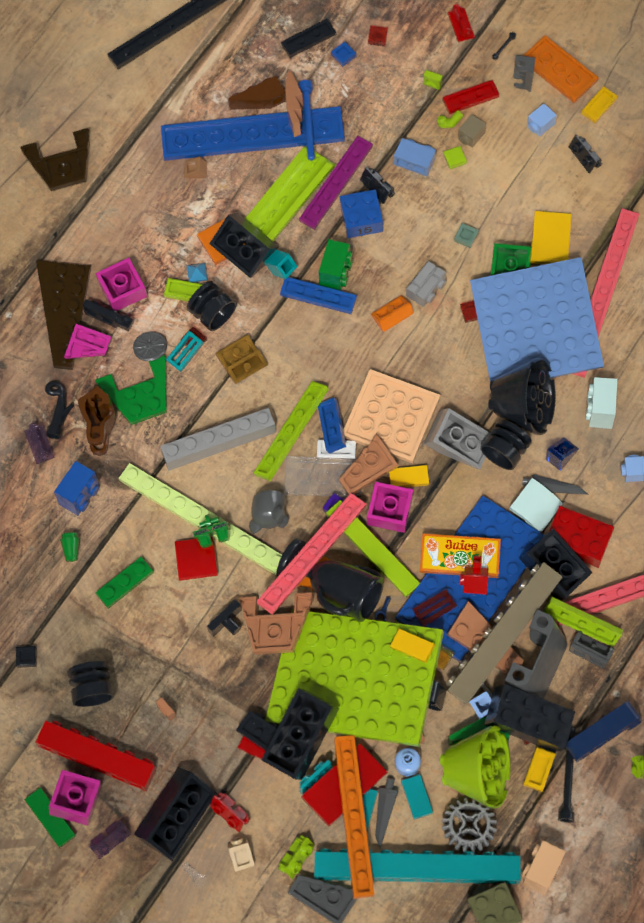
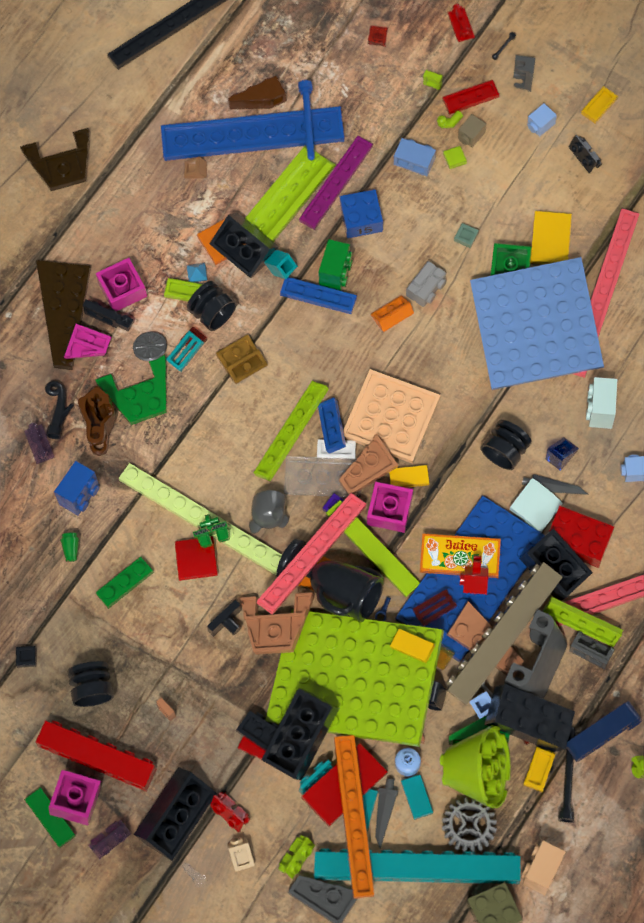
light grey brick [160,408,276,471] -> none
black tile [281,19,336,58] -> none
nougat slope [286,71,303,137] -> none
blue plate [331,41,356,67] -> none
black hinge [360,167,395,204] -> none
light grey slope [424,408,492,470] -> none
clear red tile [460,301,478,323] -> none
black cone [488,358,556,435] -> none
orange tile [523,35,599,103] -> none

